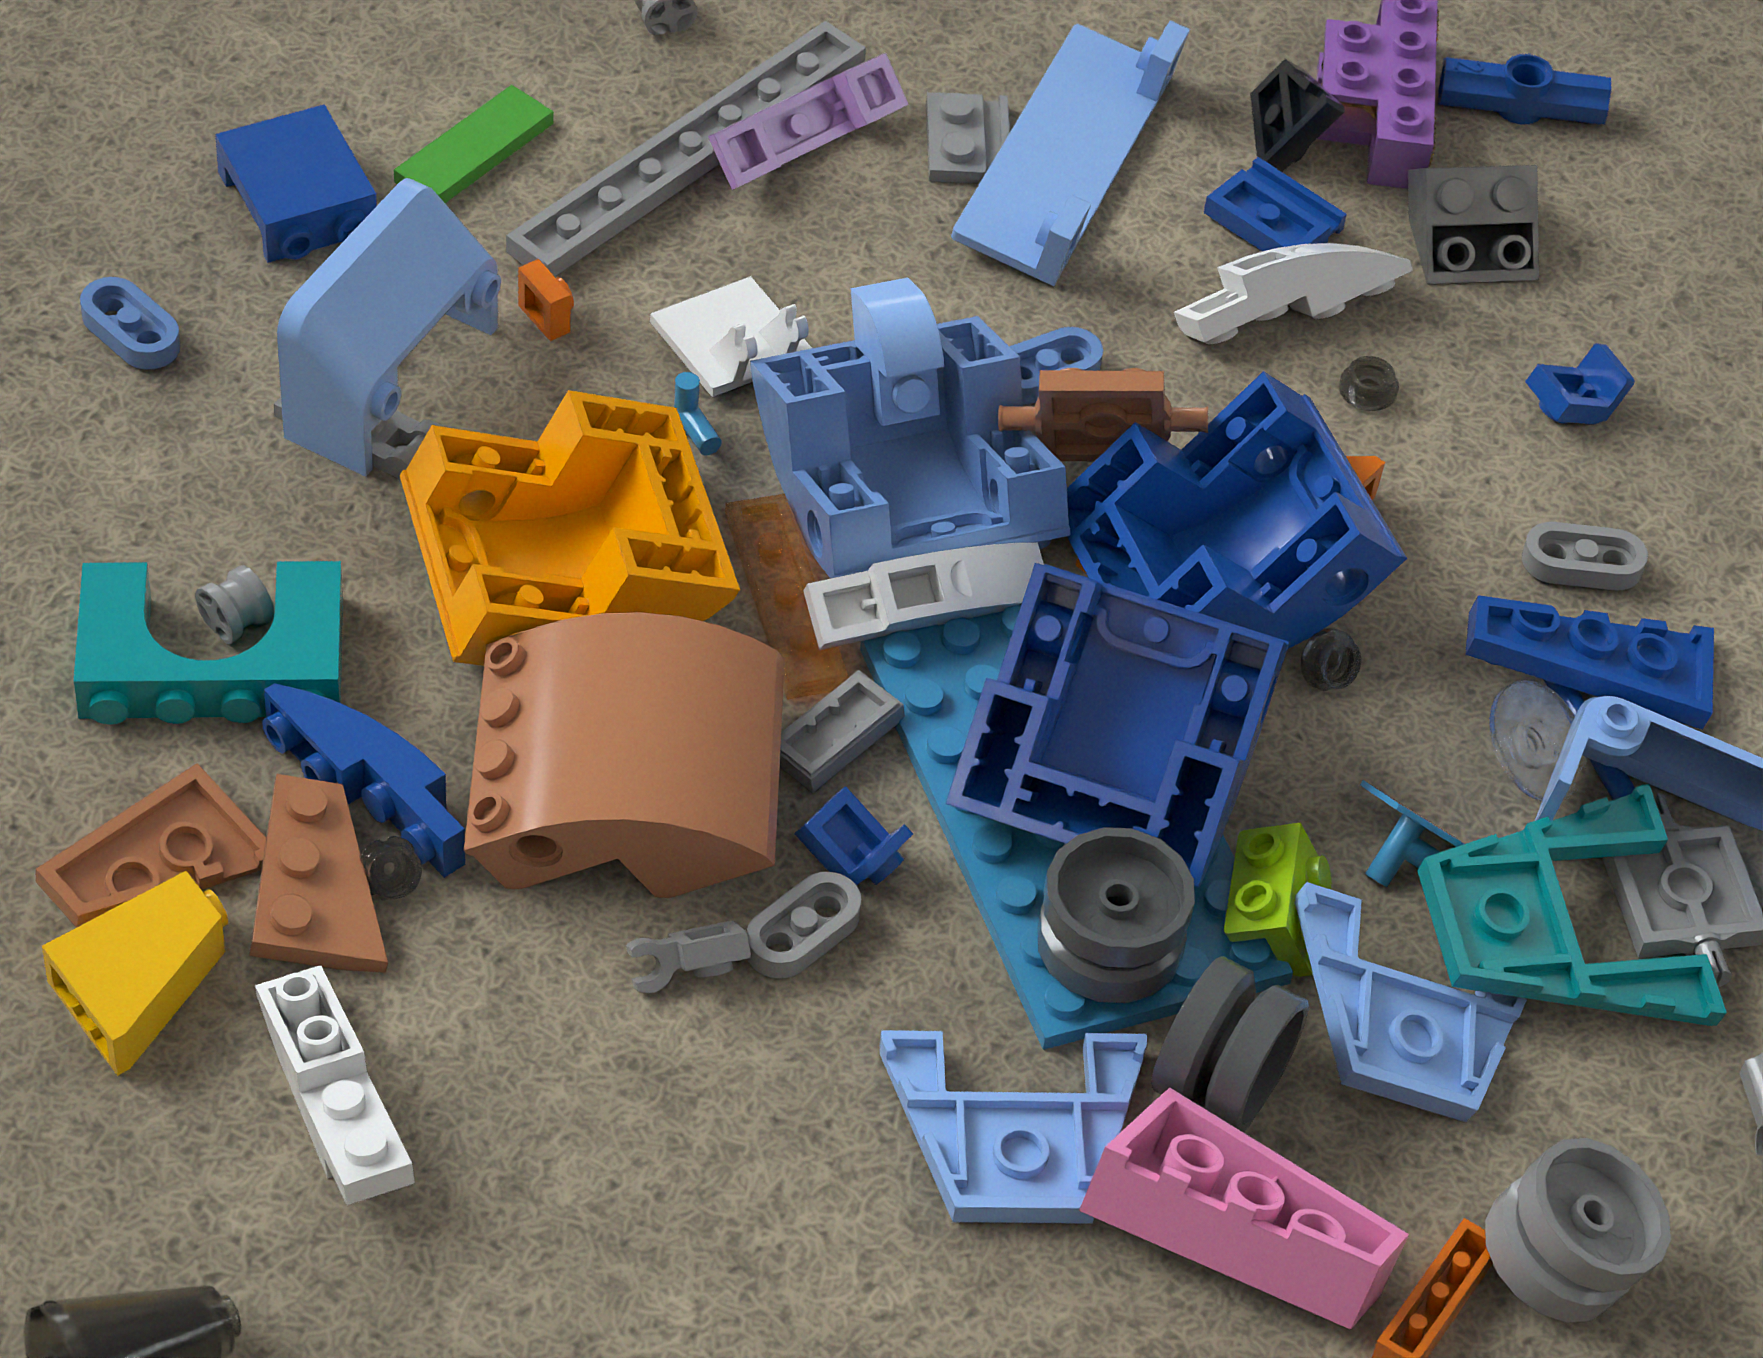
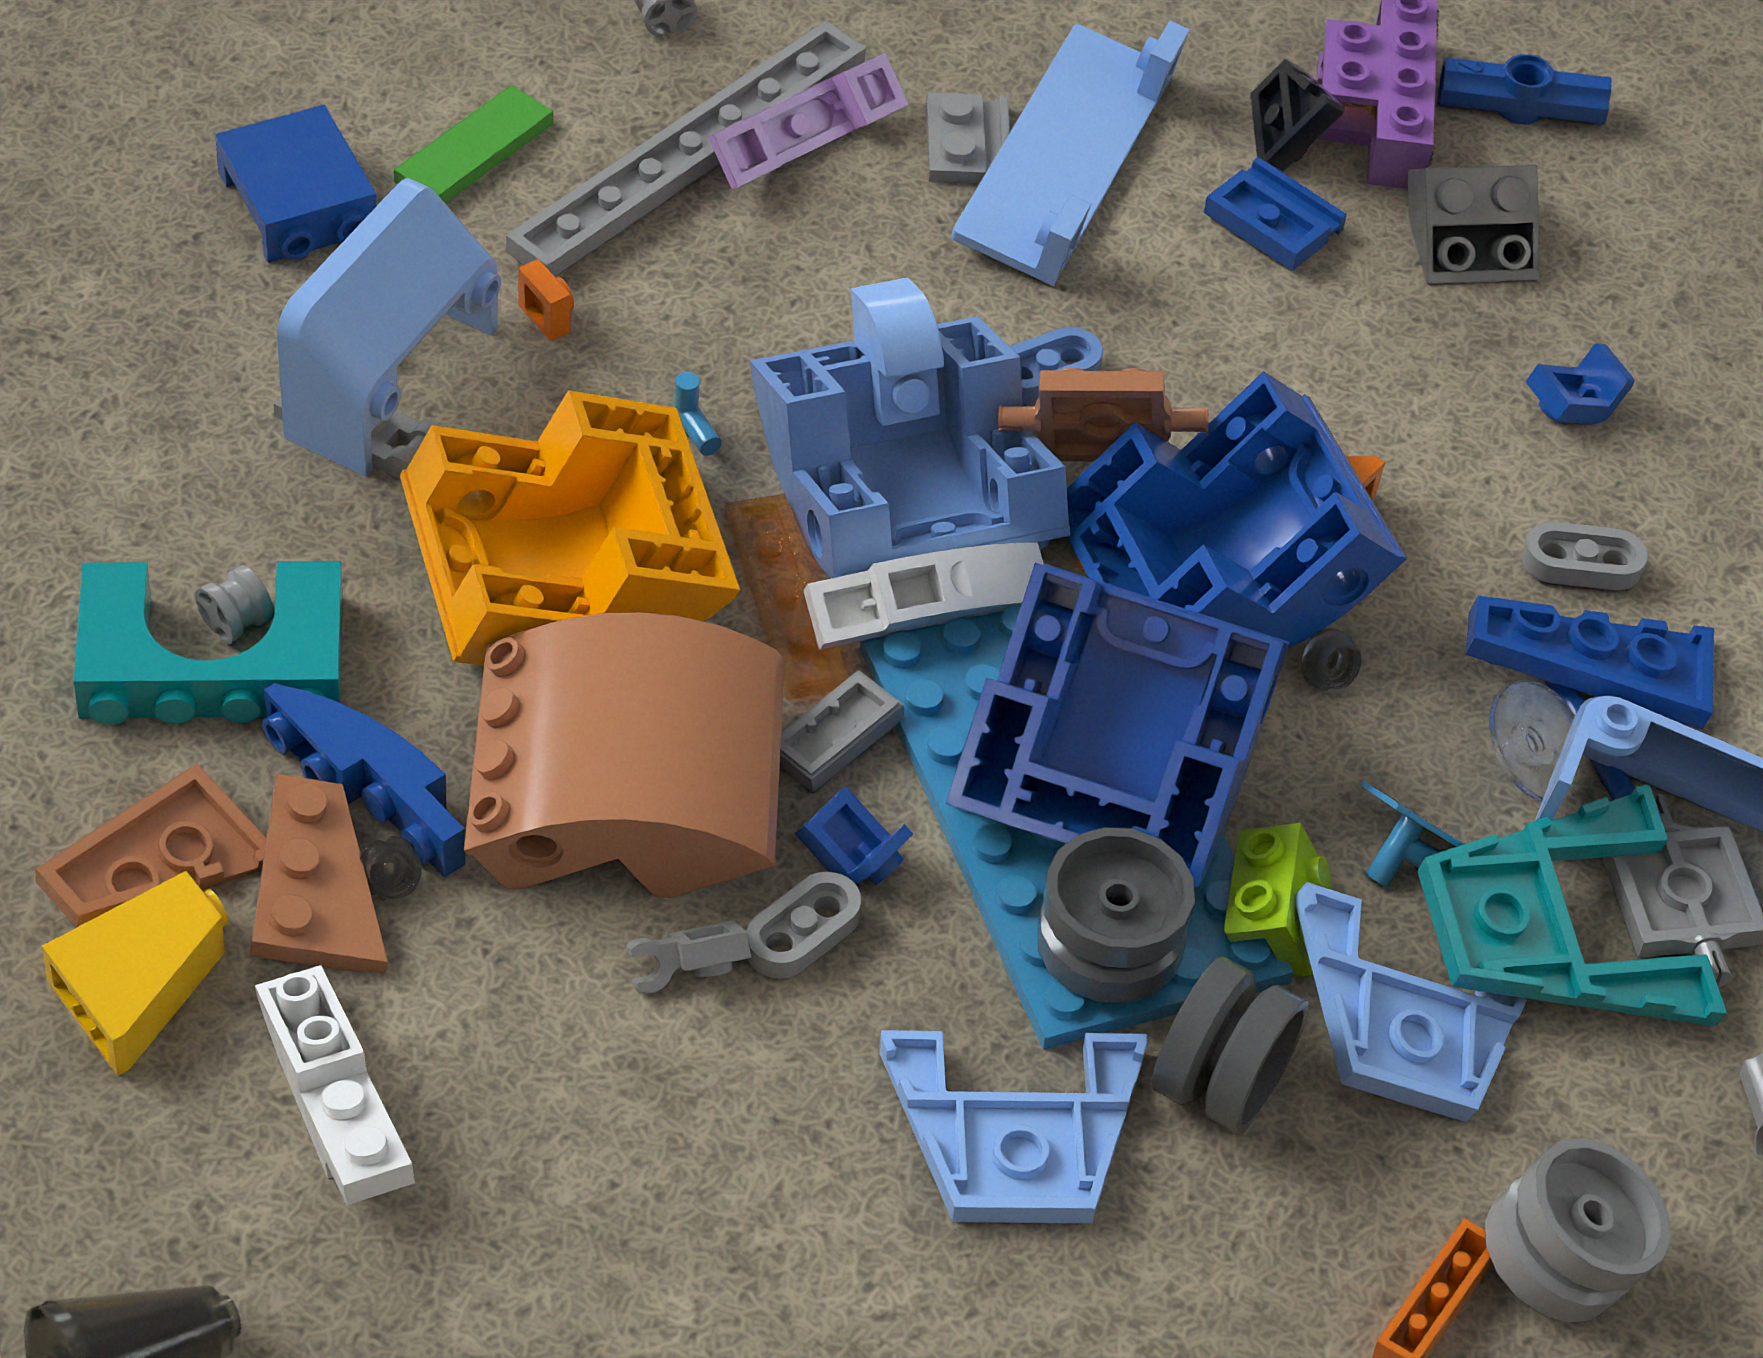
medium blue plate [80,277,180,369] -> none
white plate [650,276,812,397] -> none
bright pink wedge [1079,1087,1409,1330] -> none
white slope [1174,243,1413,344] -> none
clear smoke plate [1339,356,1399,411] -> none

